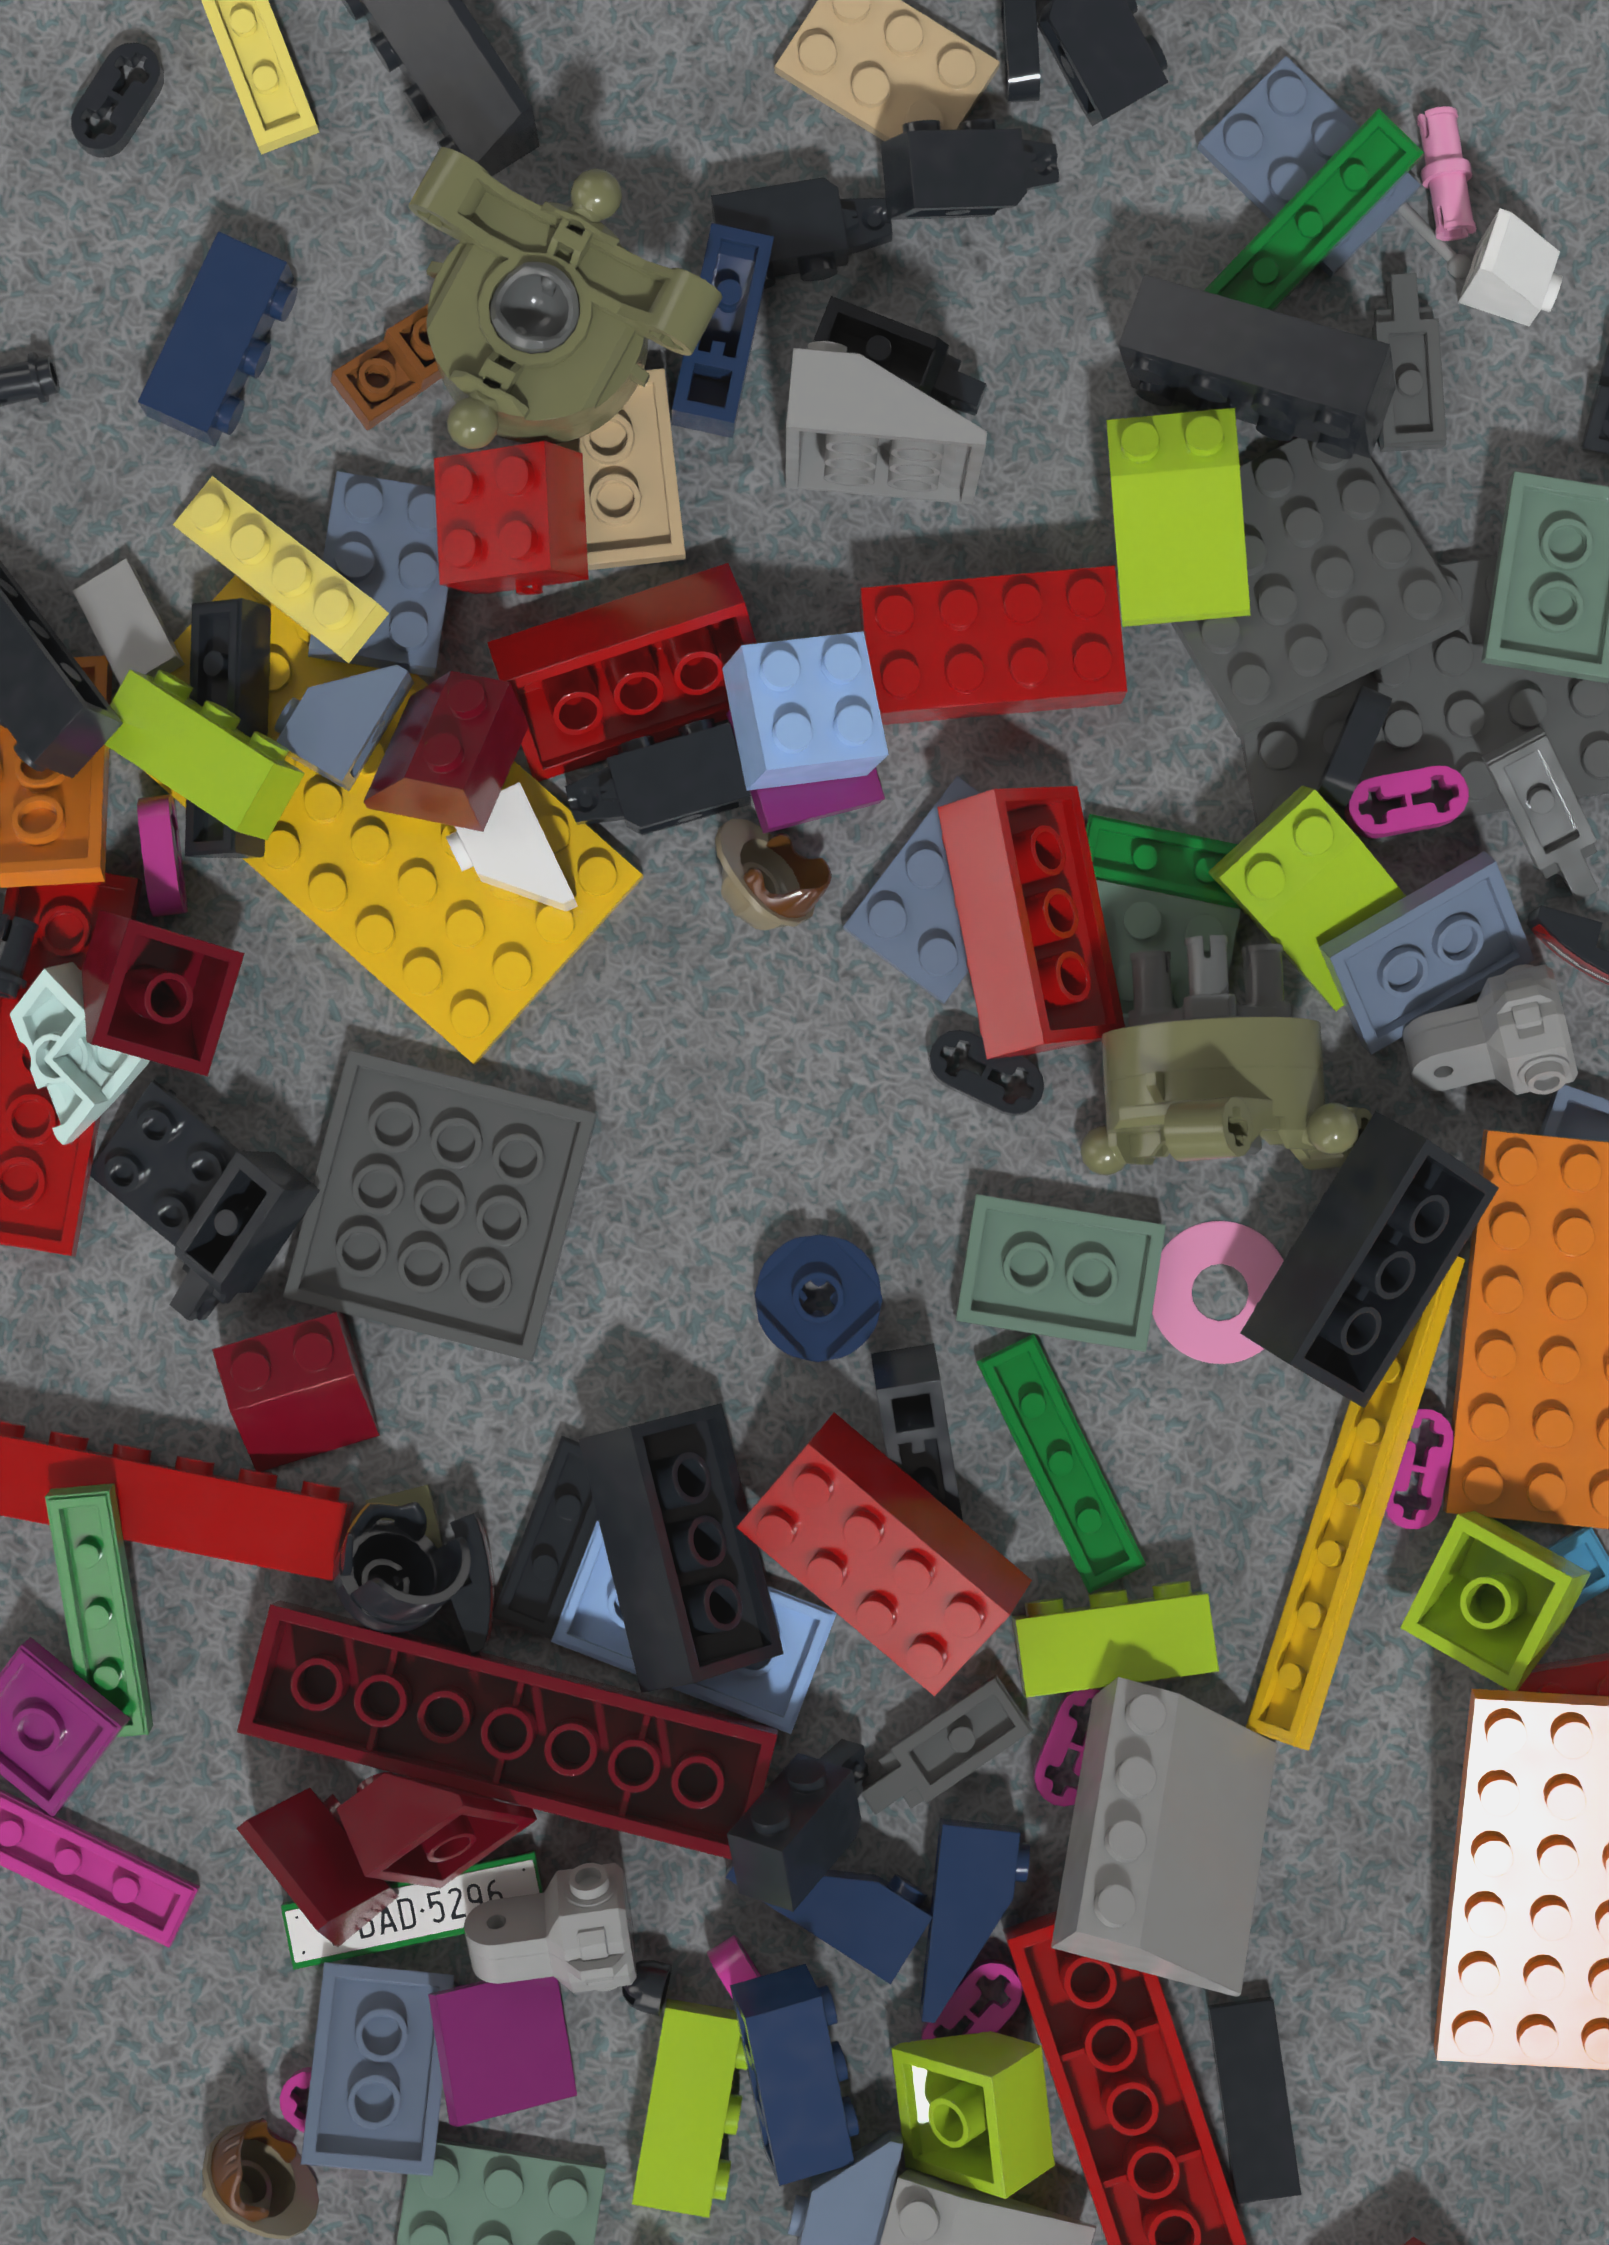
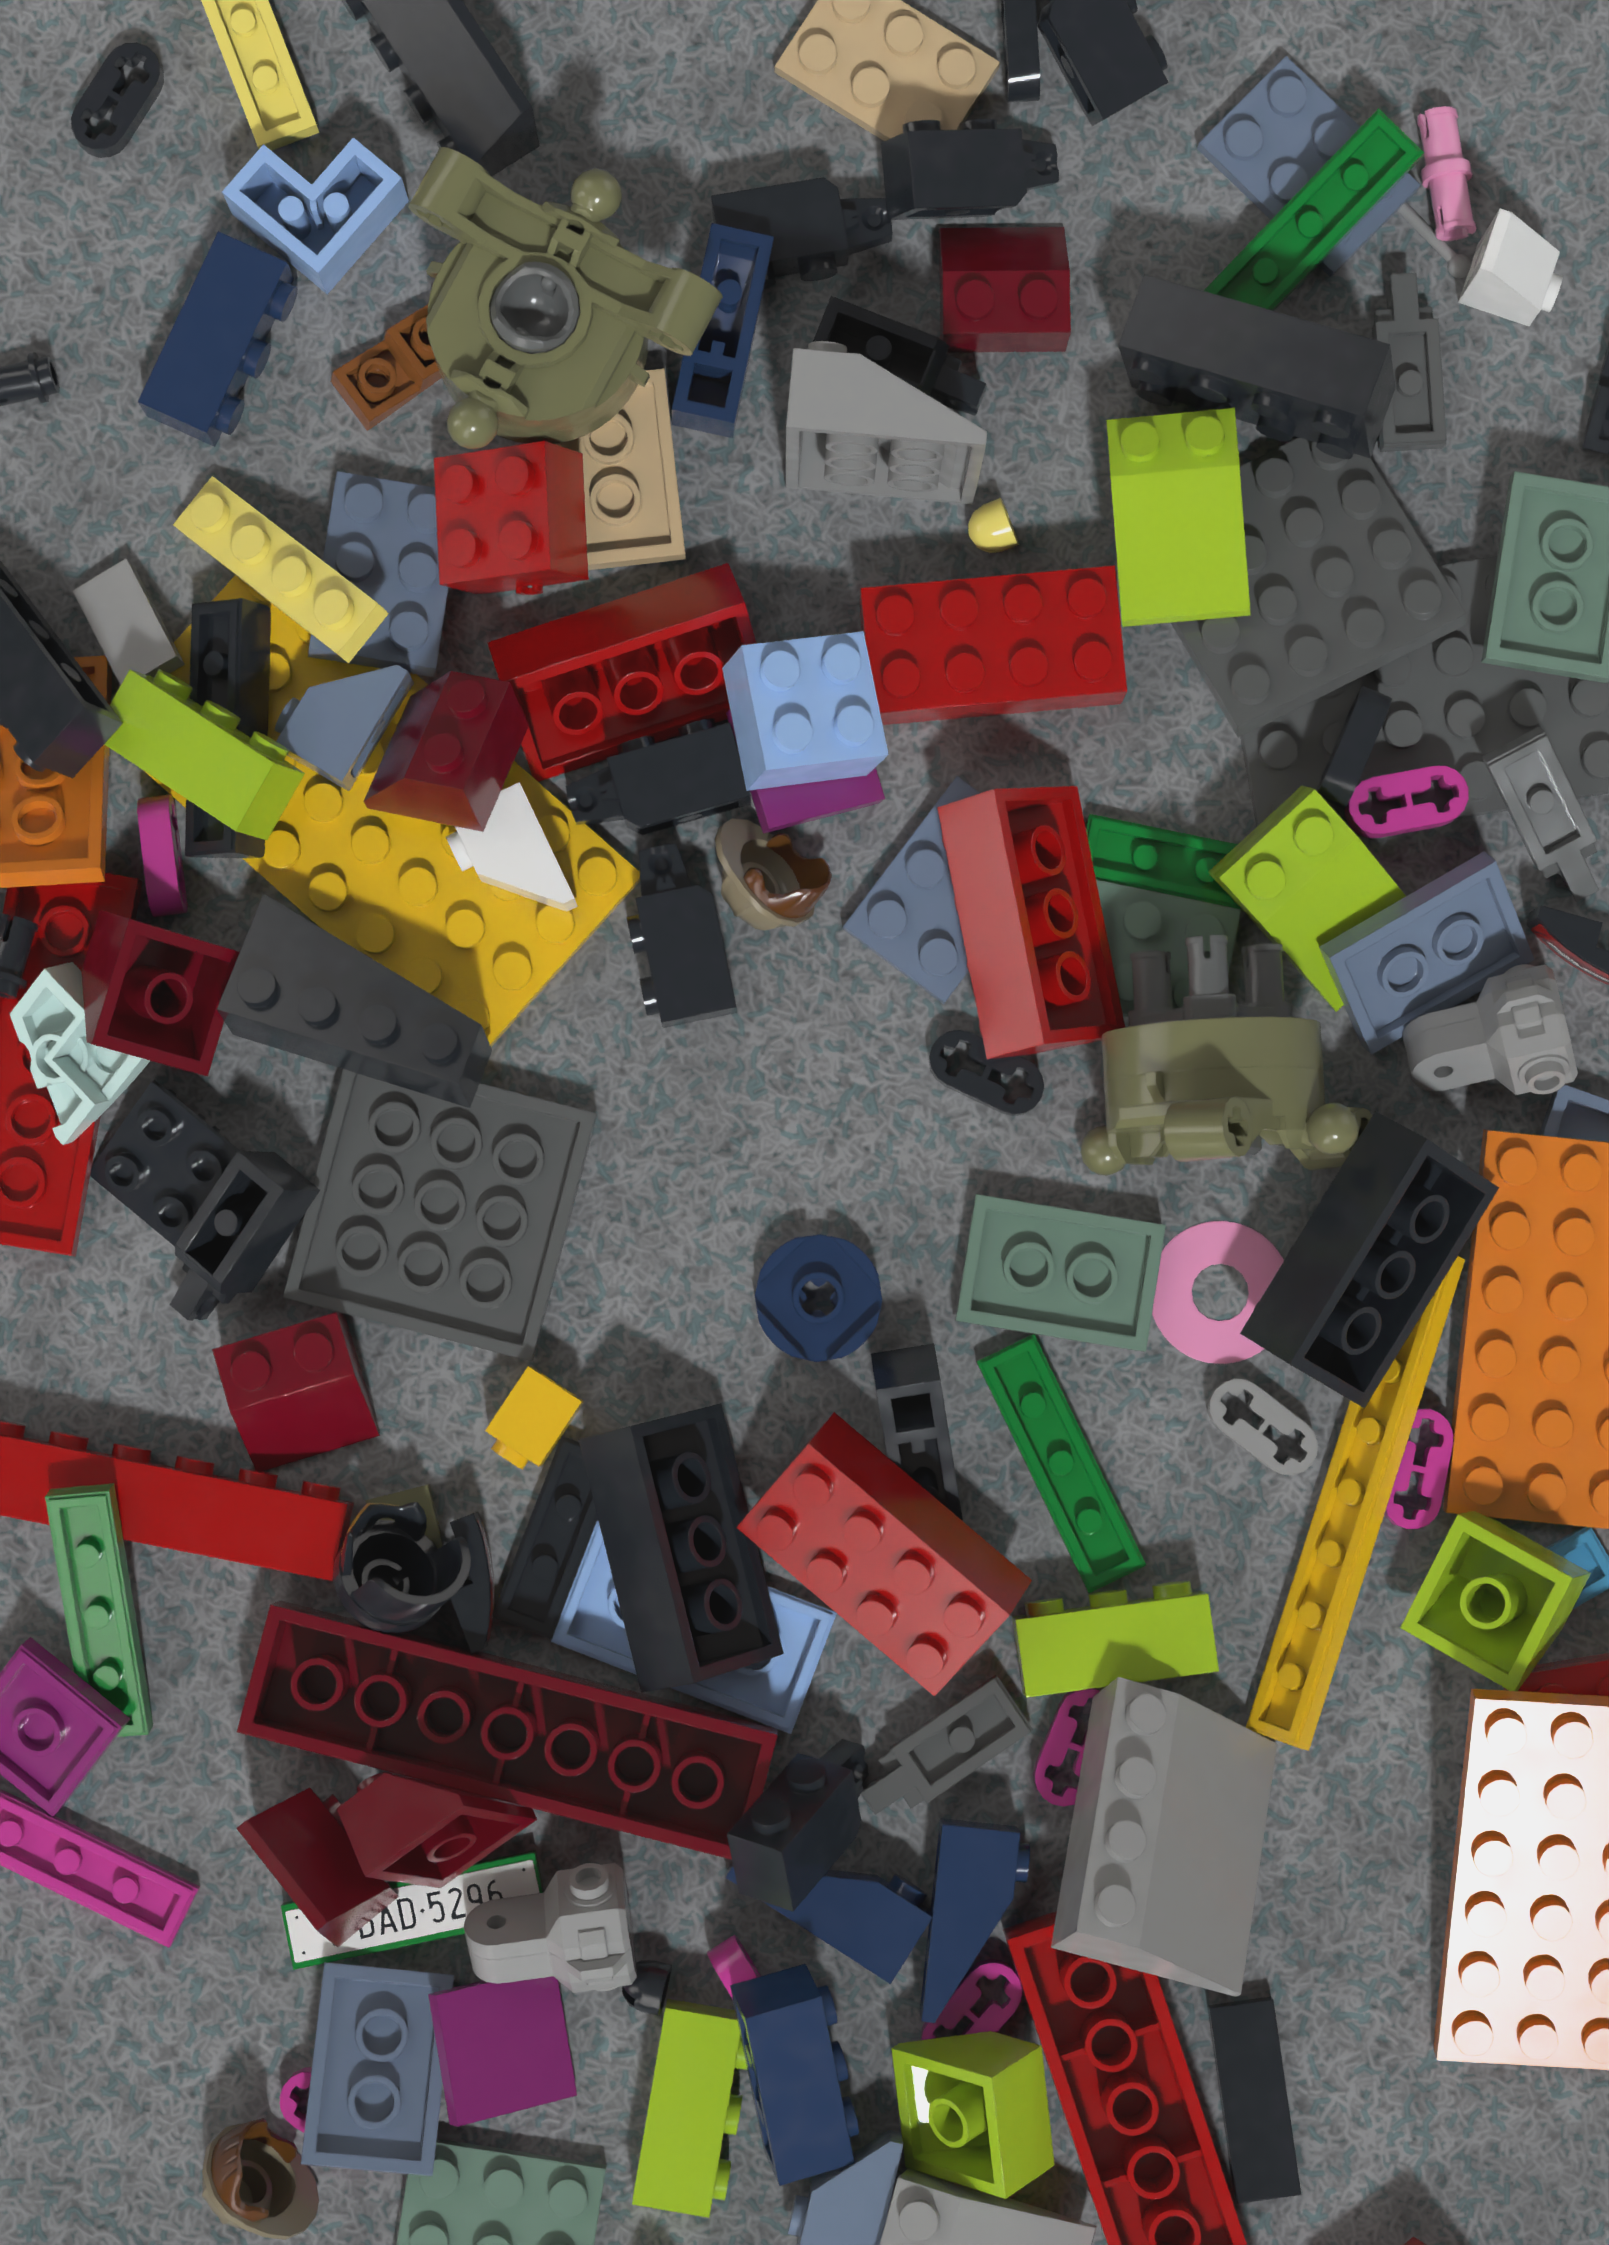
none -> black wedge [217,894,492,1108]
none -> light blue brick [222,137,409,294]
none -> yellow brick [485,1366,585,1470]
none -> black hinge [626,843,737,1028]
none -> dark red slope [939,227,1071,353]
none -> light yellow hinge [968,498,1019,553]
none -> light grey beam [1207,1379,1318,1475]

